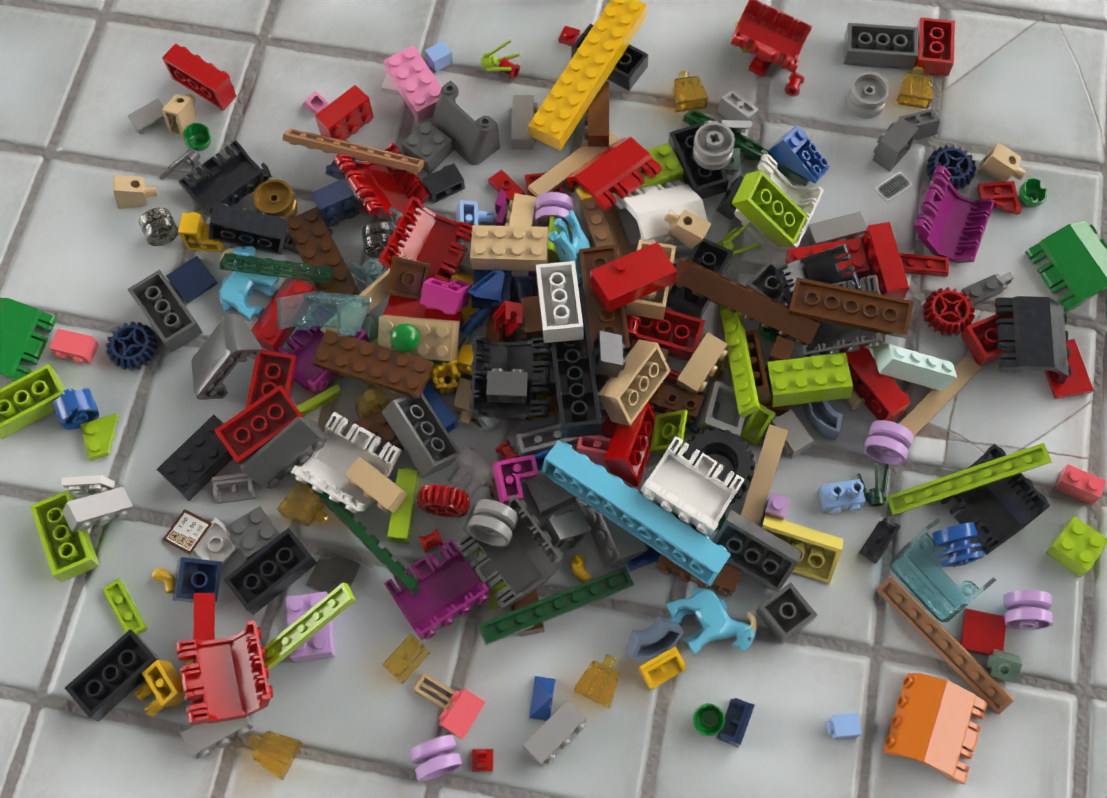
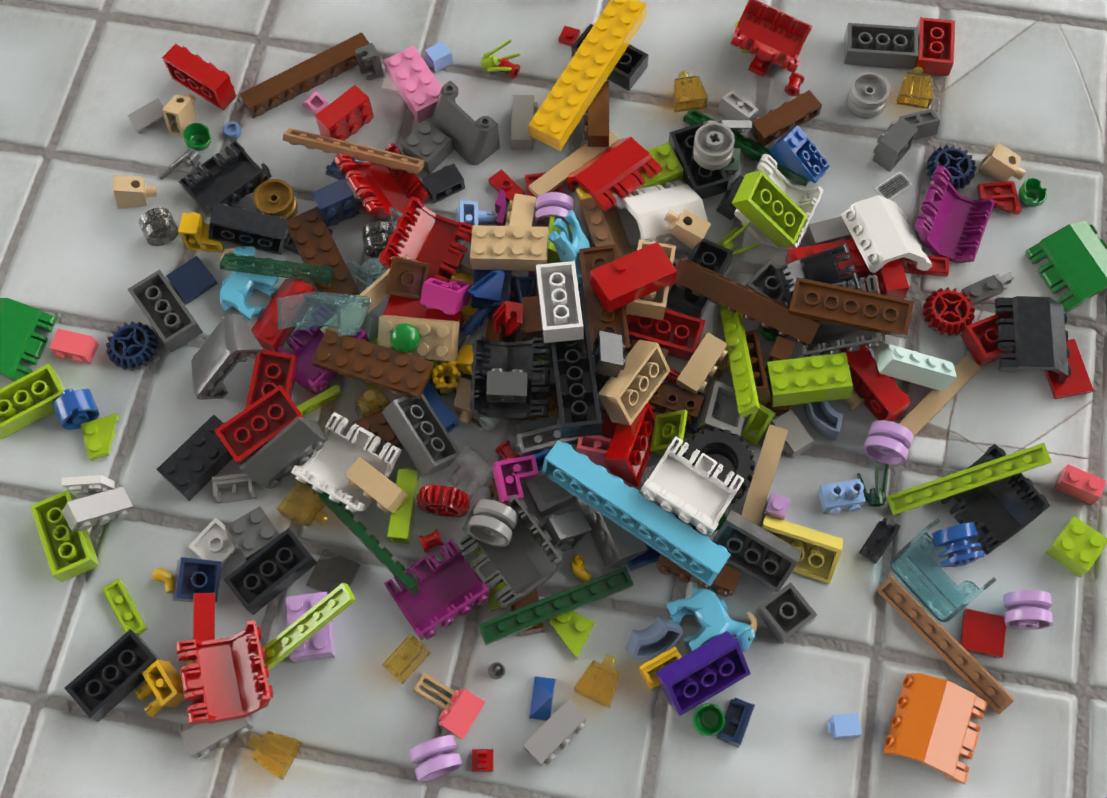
sticker [162,509,212,554] -> none
red bush [626,315,641,340] -> none
sand green brick [986,649,1023,683] -> none
none -> medium blue tile [223,121,242,140]
none -> reddish brown brick [240,32,370,118]
none -> dark grey hinge [355,43,384,80]
none -> dark grey hinge [488,662,505,679]
none -> lime wing [549,611,595,659]
none -> dark purple brick [656,631,751,716]
none -> reddish brown brick [750,90,822,146]
none -> white hinge [841,195,932,273]

